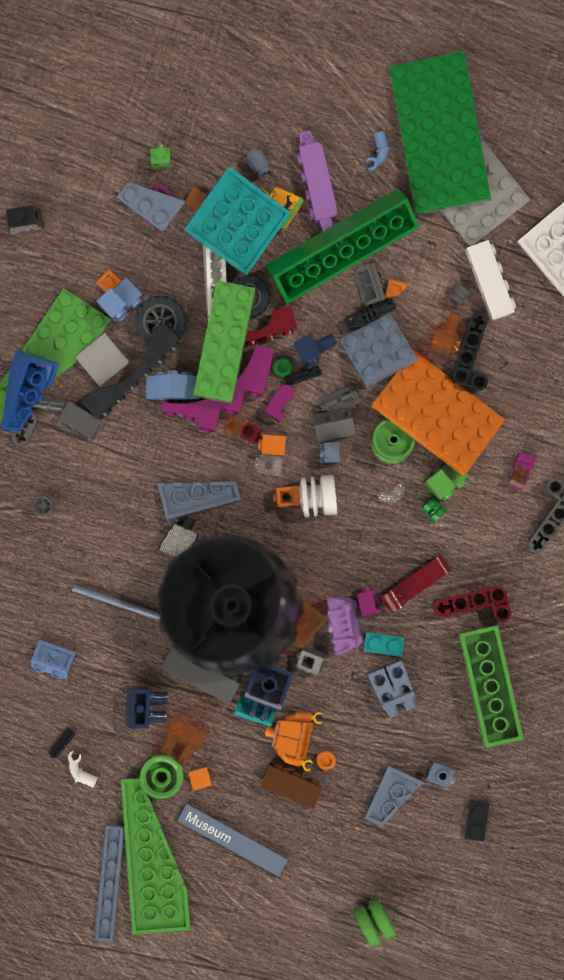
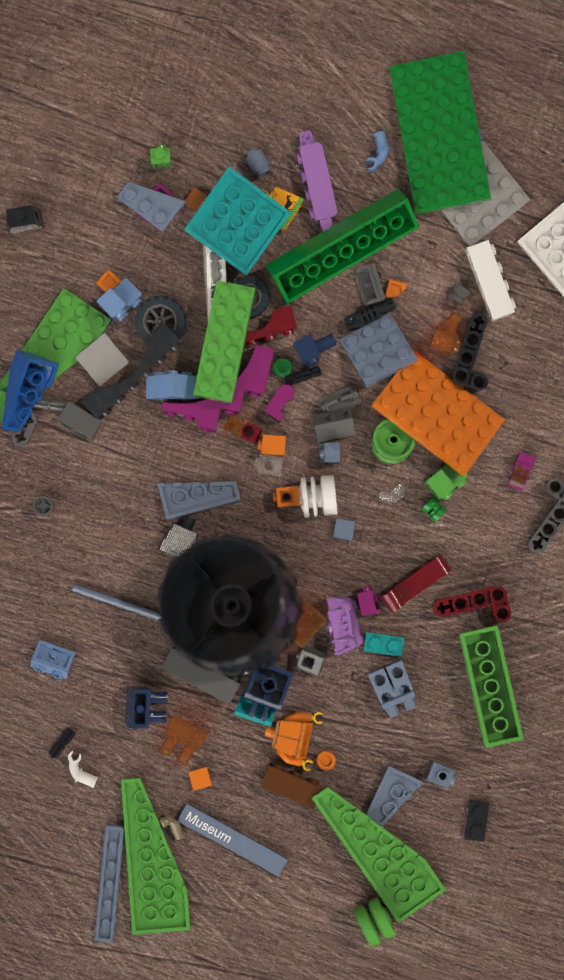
bright green wheel [140,754,184,799] -> none
none -> dark tan arm [159,814,184,840]
none -> bright green wing [311,786,446,923]
none -> sand blue tile [333,518,355,541]

